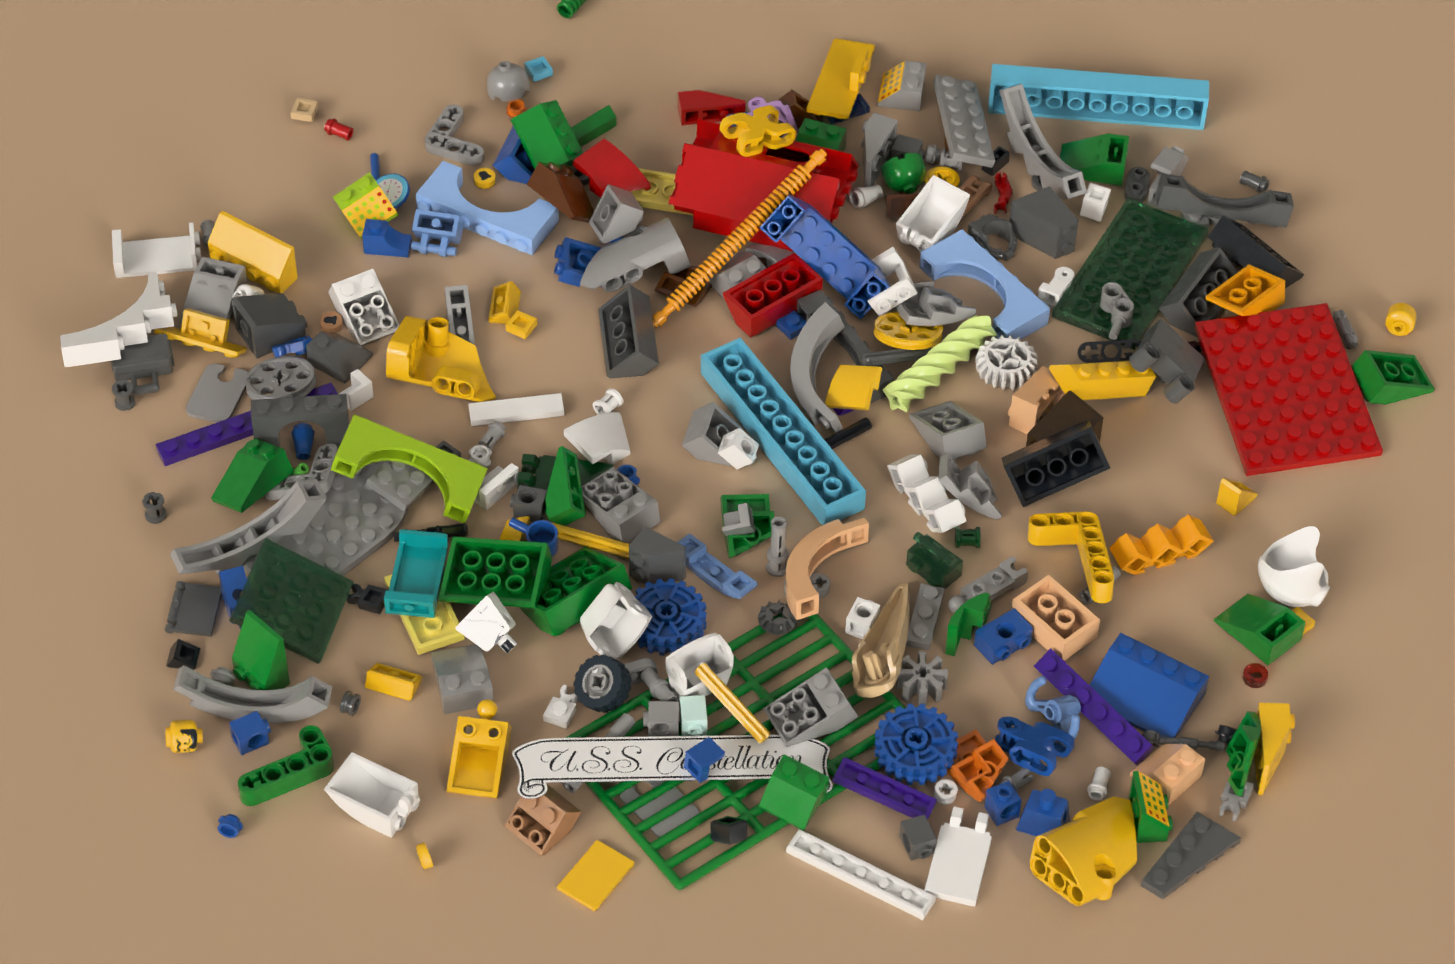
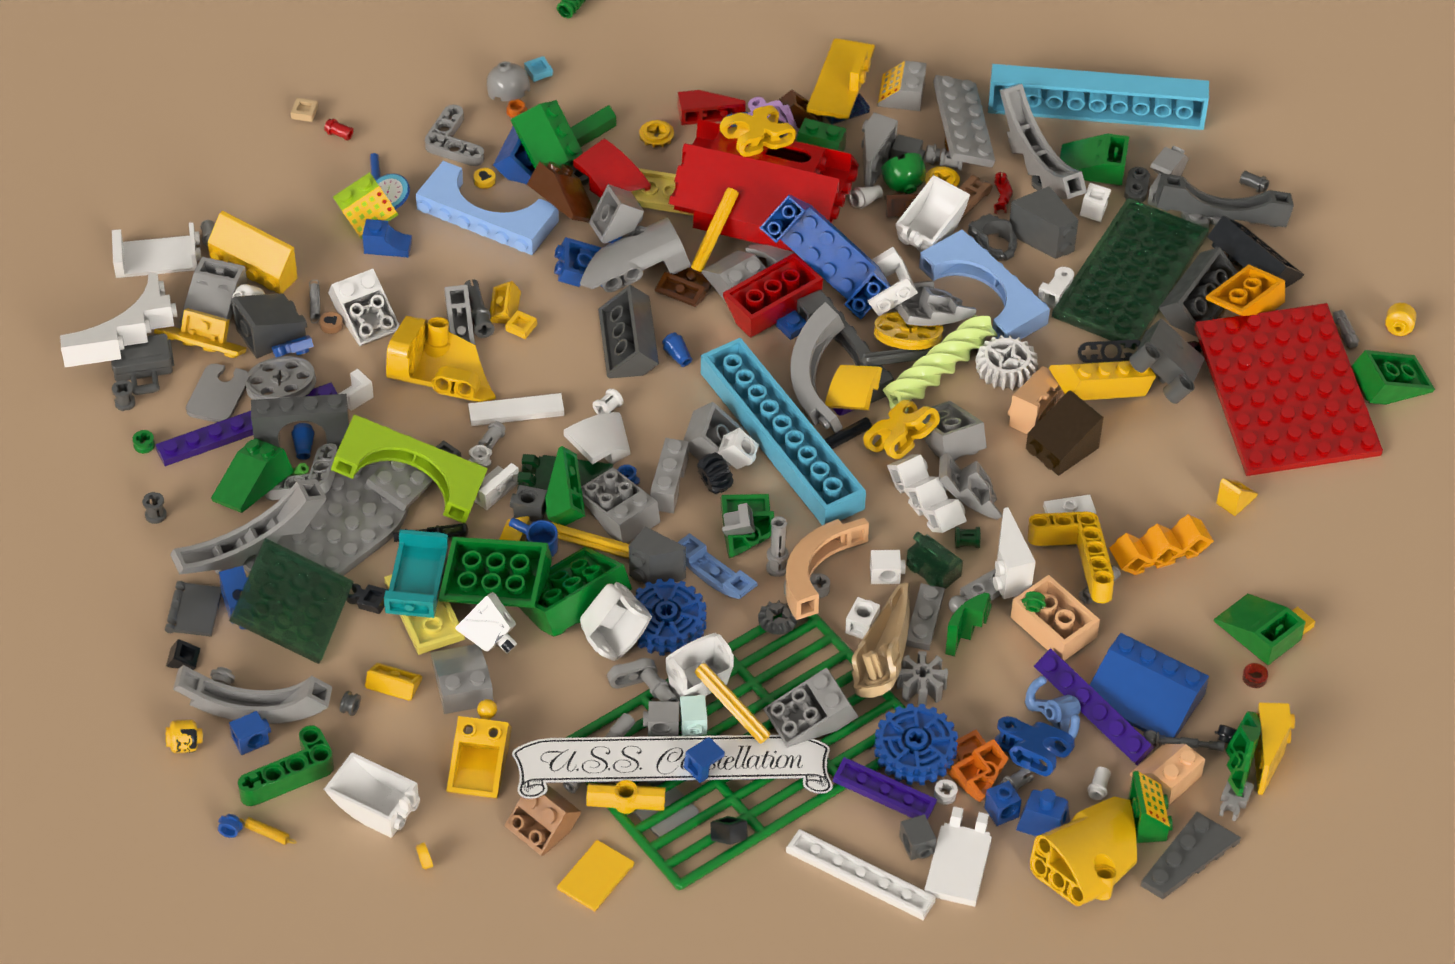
green slope [232,610,290,690] -> none
dark grey slope [306,332,373,383] -> none
medium blue brick [411,209,464,257] -> none
white plate [543,685,578,729] -> none
black wheel [573,655,632,713] -> none
light orange hose [652,149,827,328] -> none
green slope [759,754,829,831] -> none
blue brick [974,608,1033,665] -> none
black piece [982,146,1010,176] -> none
black slope [1002,419,1110,507] -> none
light grey beam [1100,282,1134,340] -> none
white piece [1258,526,1330,607] -> none
none -> green bush [132,430,155,454]
none -> yellow piece [239,817,297,845]
none -> light grey piece [309,279,320,323]
none -> dark grey pin [464,279,495,338]
none -> yellow piece [586,780,666,814]
none -> yellow gear [639,120,674,148]
none -> light grey arch [650,438,689,513]
none -> blue cone [662,333,692,367]
none -> yellow axle [691,187,739,272]
none -> black gear [697,452,734,495]
none -> yellow piece [863,400,940,459]
none -> white brick [870,550,906,584]
none -> white slope [993,507,1036,599]
none -> green plate [1022,591,1046,612]
none -> white plate [1043,495,1096,514]

